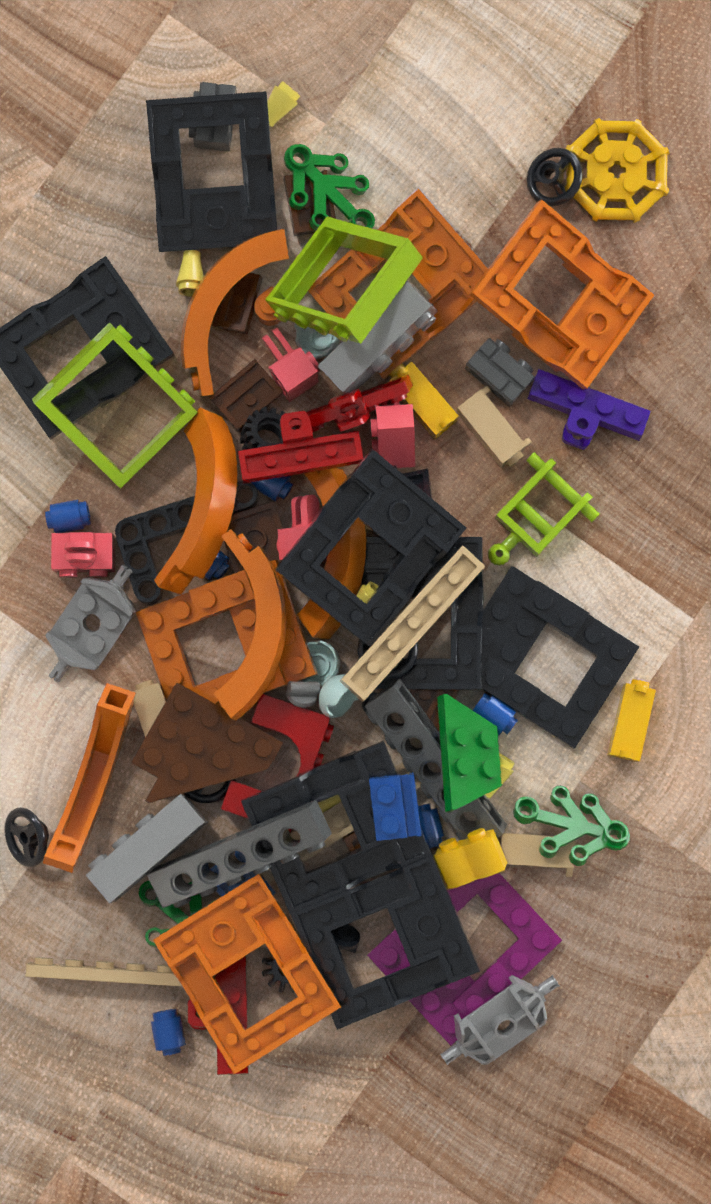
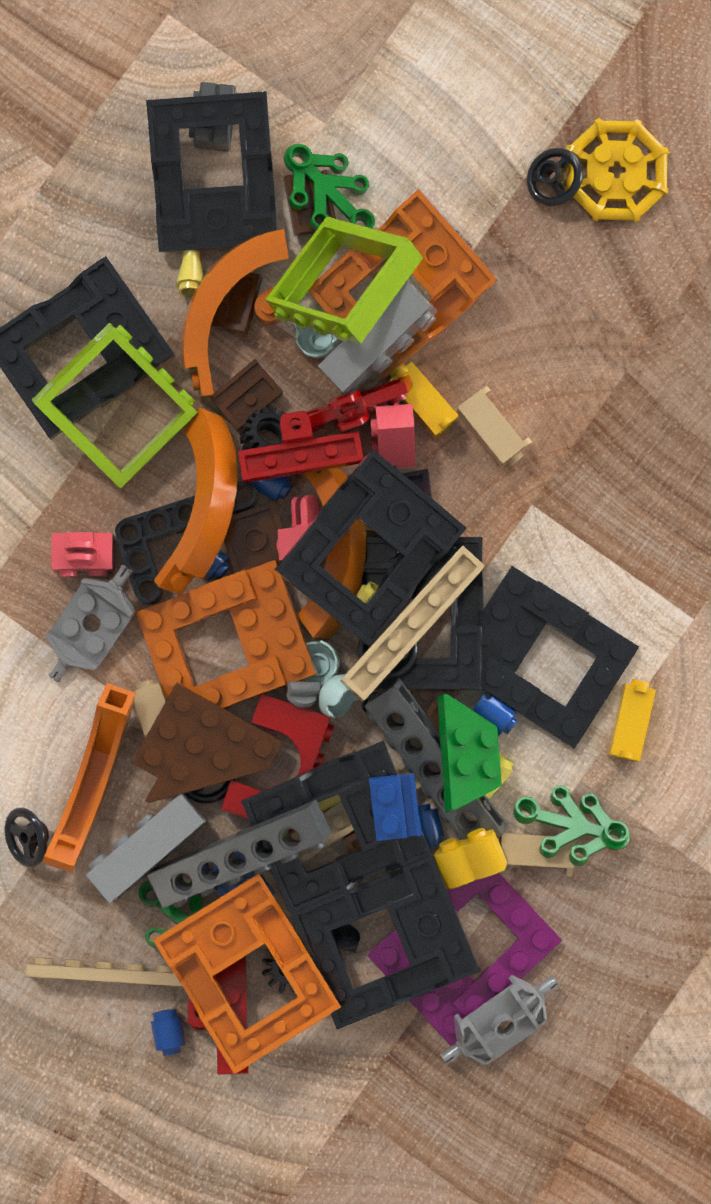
blue brick [45,499,91,533] -> none
orange arch [213,529,287,721] -> none
coral brick [262,328,320,403] -> none
light yellow cone [267,81,300,127] -> none
dark grey brick [465,338,535,408] -> none
orange piece [469,200,654,390] -> none
lime piece [488,452,600,566] -> none
dark purple plate [527,369,651,450] -> none

